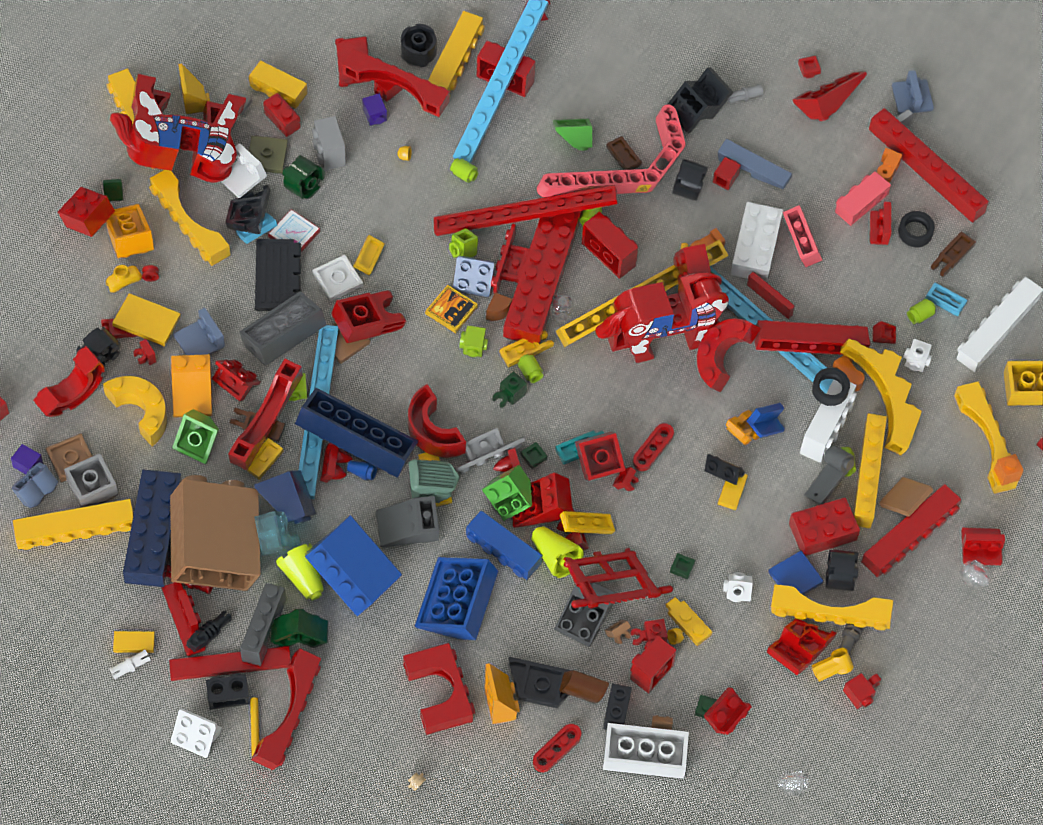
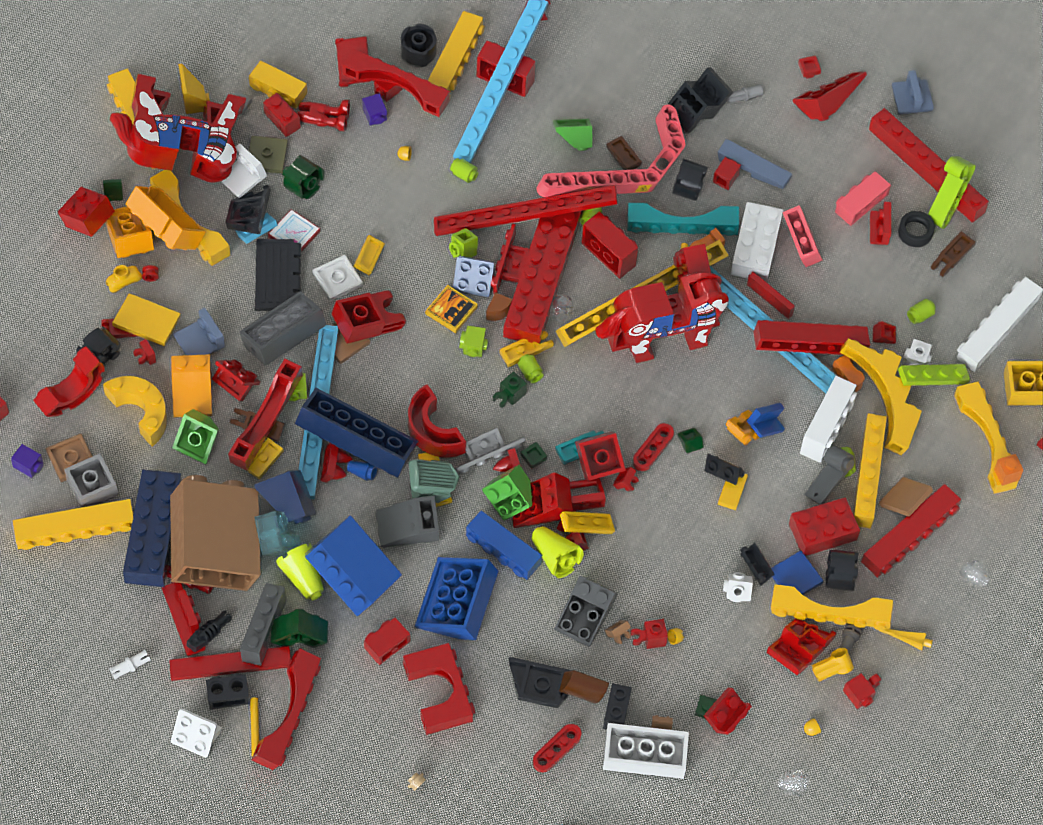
sand blue brick [11,462,58,508] -> none
yellow tile [113,631,155,653] -> none
light grey brick [312,116,346,171] -> none
light orange slope [484,663,520,724] -> none
red piece [564,548,673,608] -> none
red brick [630,636,677,694] -> none
yellow hinge [665,597,713,646] -> none
dark green plate [670,553,695,579] -> none
red brick [697,318,761,393] -> none
black tyre [812,368,850,406] -> none
orange leg [877,148,902,183] -> none
light grey tile [896,109,913,127] -> none
medium azure tile [925,283,968,317] -> none
red bracket [961,527,1005,566] -> none
none -> light orange piece [126,186,206,250]
none -> red piece [297,99,350,132]
none -> red brick [364,617,410,665]
none -> red tile [570,478,606,511]
none -> teal arch [627,203,739,236]
none -> dark green slope [677,427,704,453]
none -> black hinge [740,543,775,586]
none -> yellow hinge [804,718,821,736]
none -> yellow piece [879,629,933,651]
none -> lime plate [898,364,970,386]
none -> lime beam [928,156,976,229]

